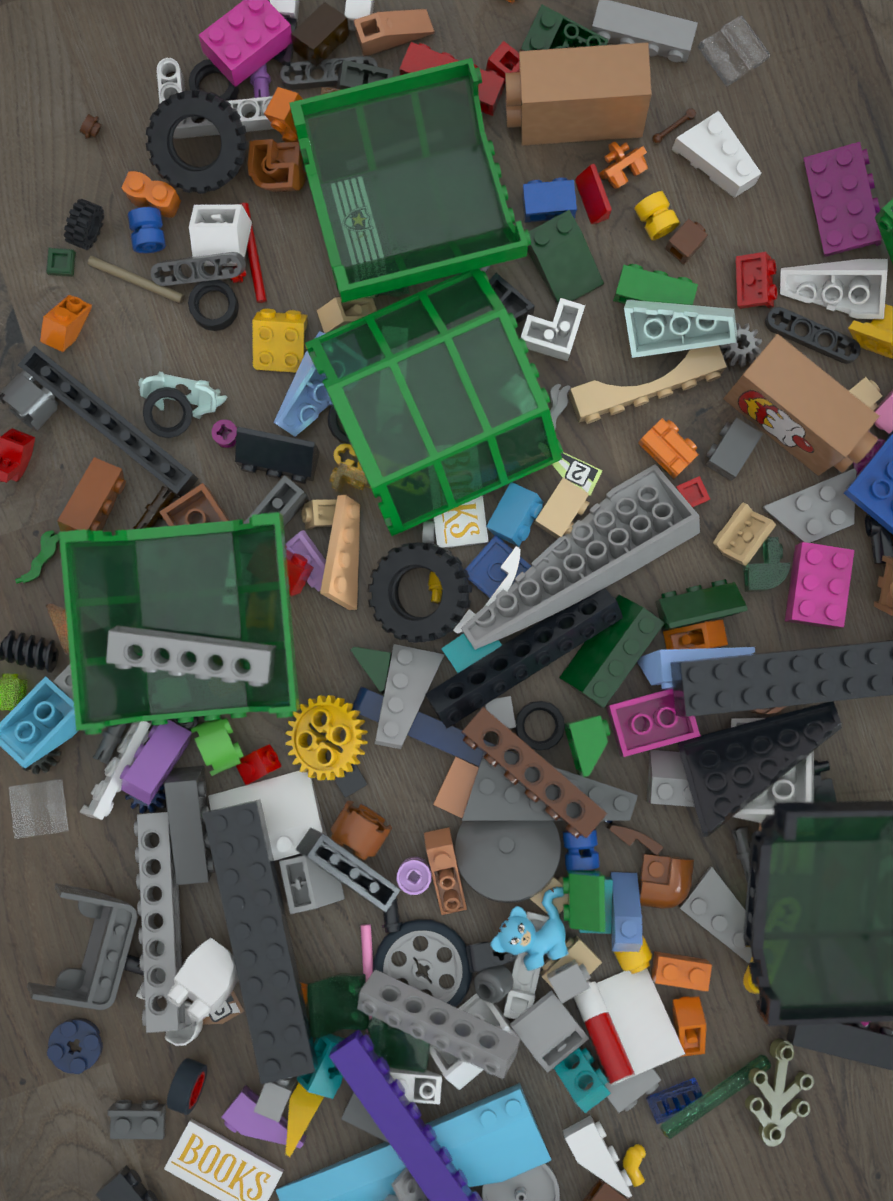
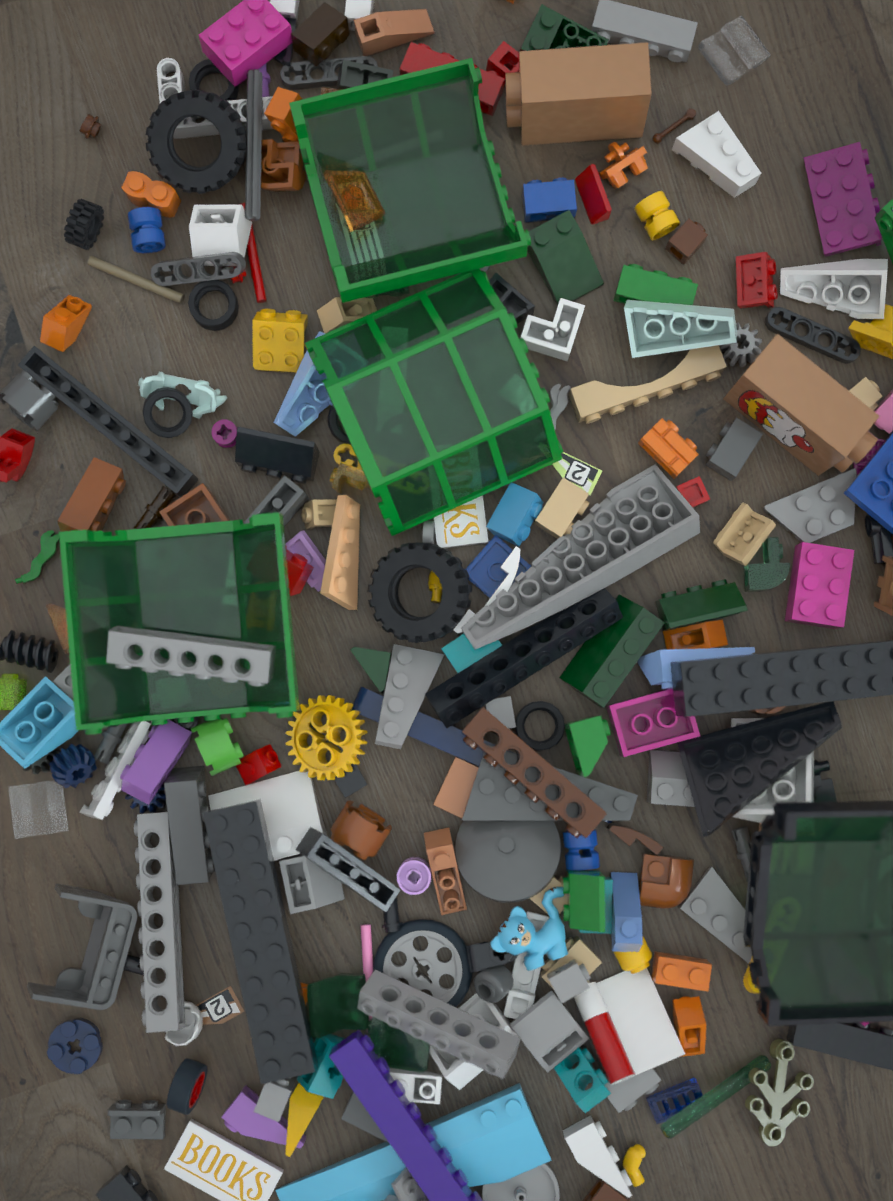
dark green tile [46,248,76,277] -> none
white hips [136,938,239,1023] -> none
none -> dark blue gear [49,743,97,788]
none -> dark grey axle [245,69,262,221]
none -> clear orange slope [323,170,386,232]

